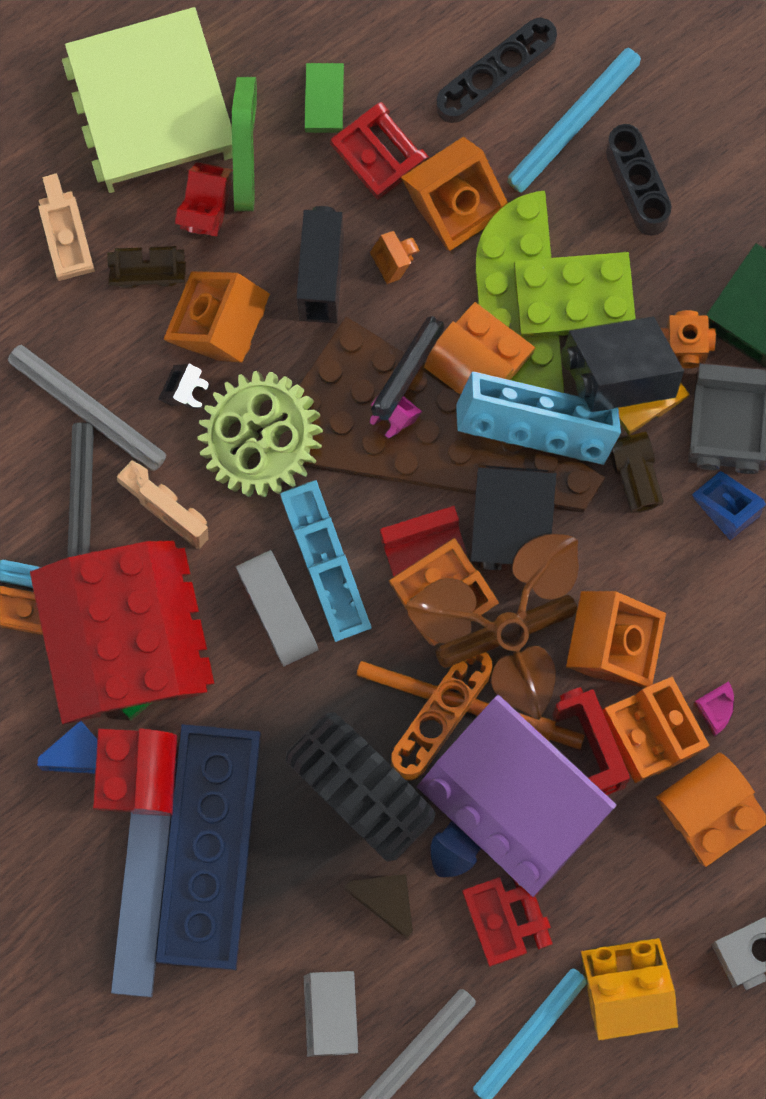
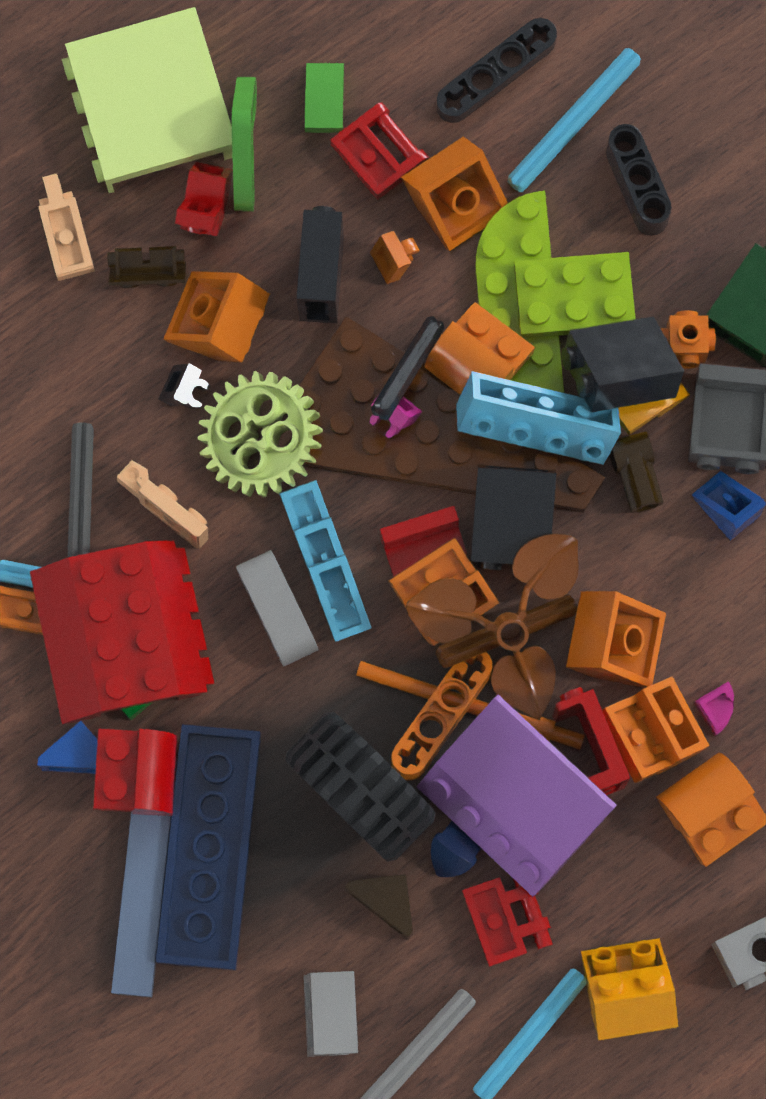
light grey axle [8,345,166,471] -> none

